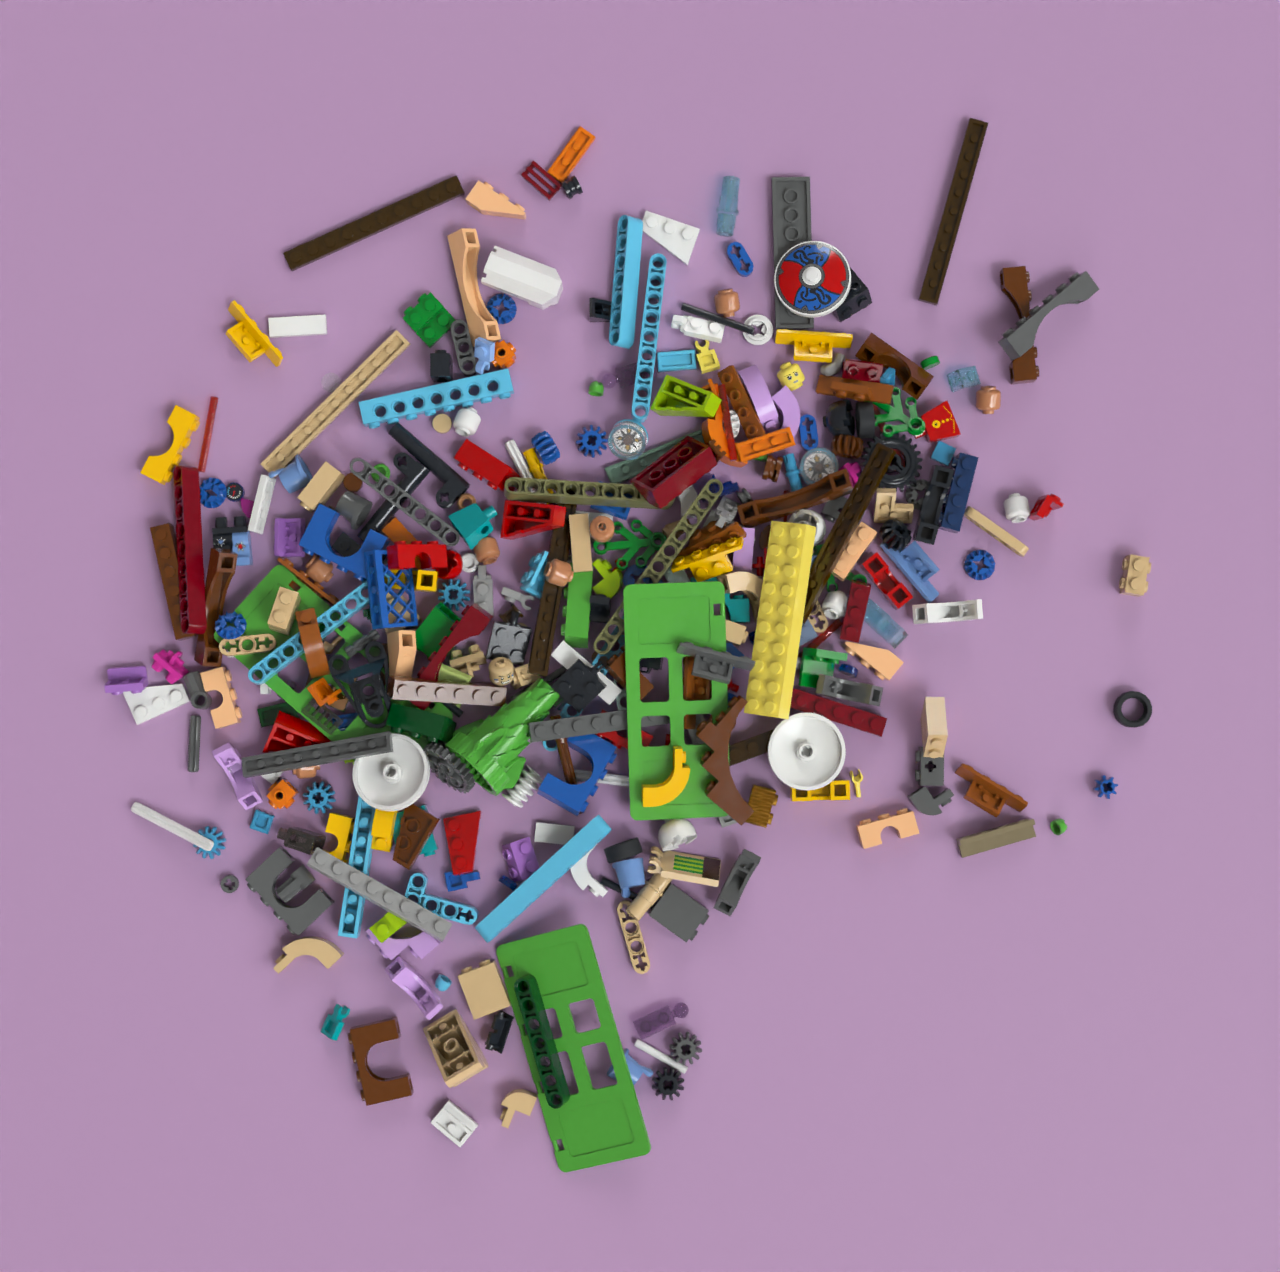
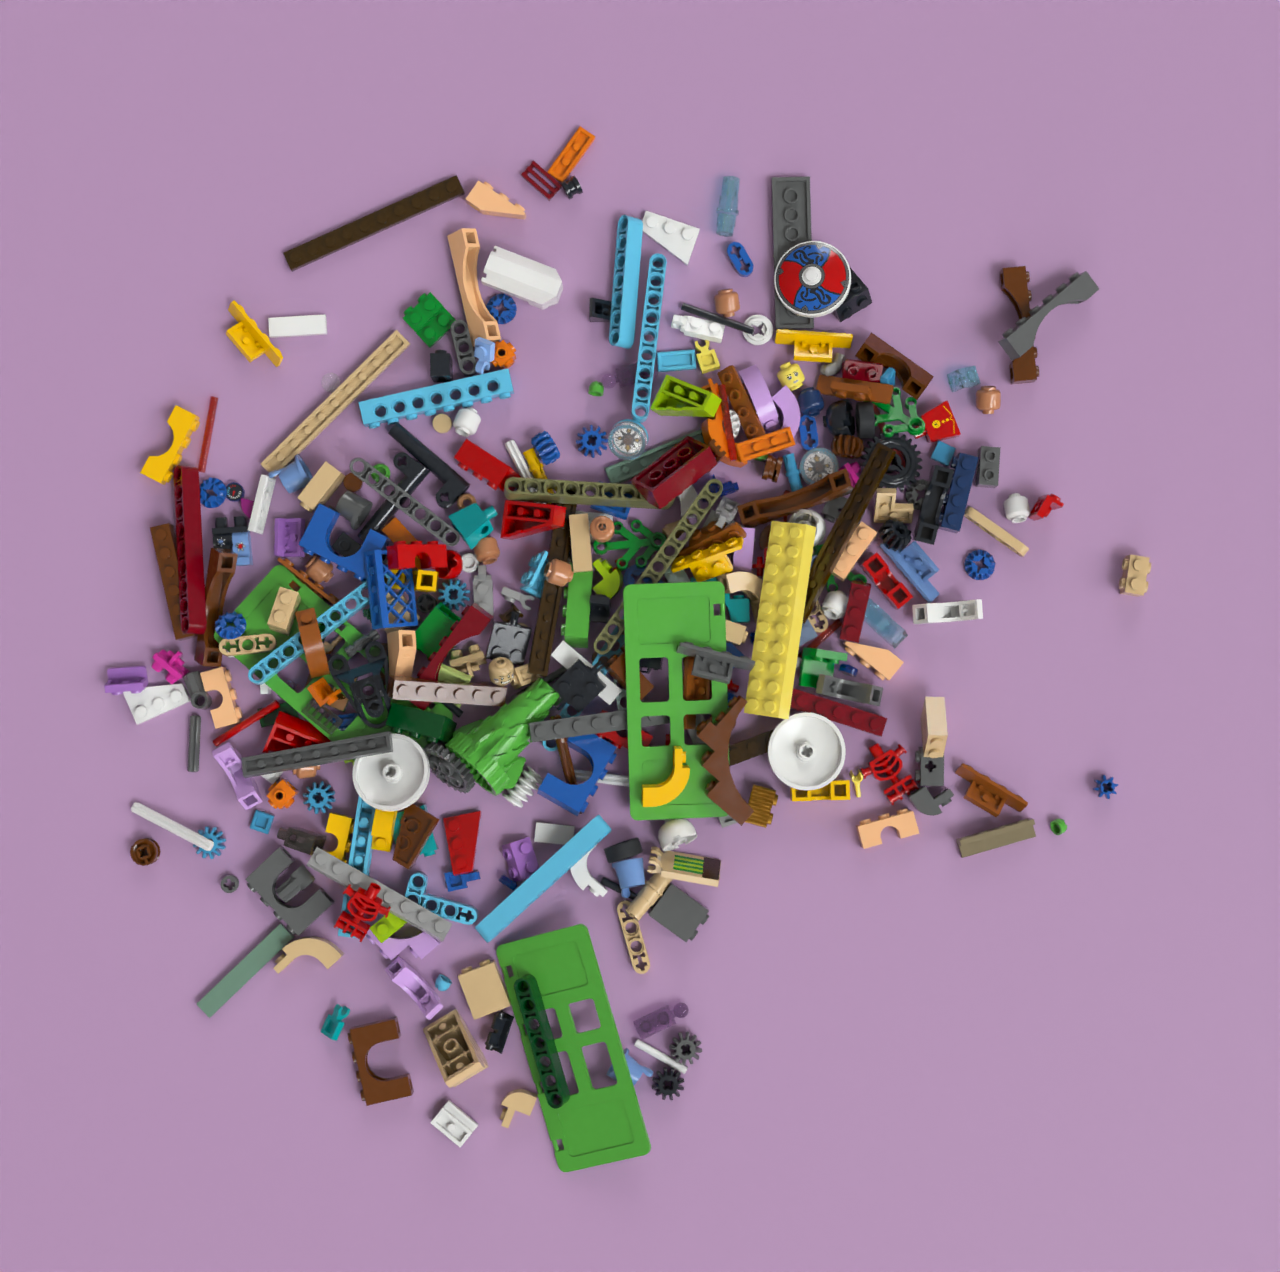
dark grey arch [713,849,761,916] -> none
dark grey bush [736,488,753,504] -> none
dark brown plate [918,118,988,306] -> none
green tile [920,356,940,370] -> none
black tyre [1113,691,1152,728] -> none
none -> reddish brown wheel [130,838,161,866]
none -> sand green tile [197,923,294,1018]
none -> red bar [213,700,280,747]
none -> red piece [334,883,391,942]
none -> black wheel [416,594,437,613]
none -> dark blue head [797,387,824,417]
none -> red piece [860,743,919,805]
none -> dark grey brick [975,446,1001,488]

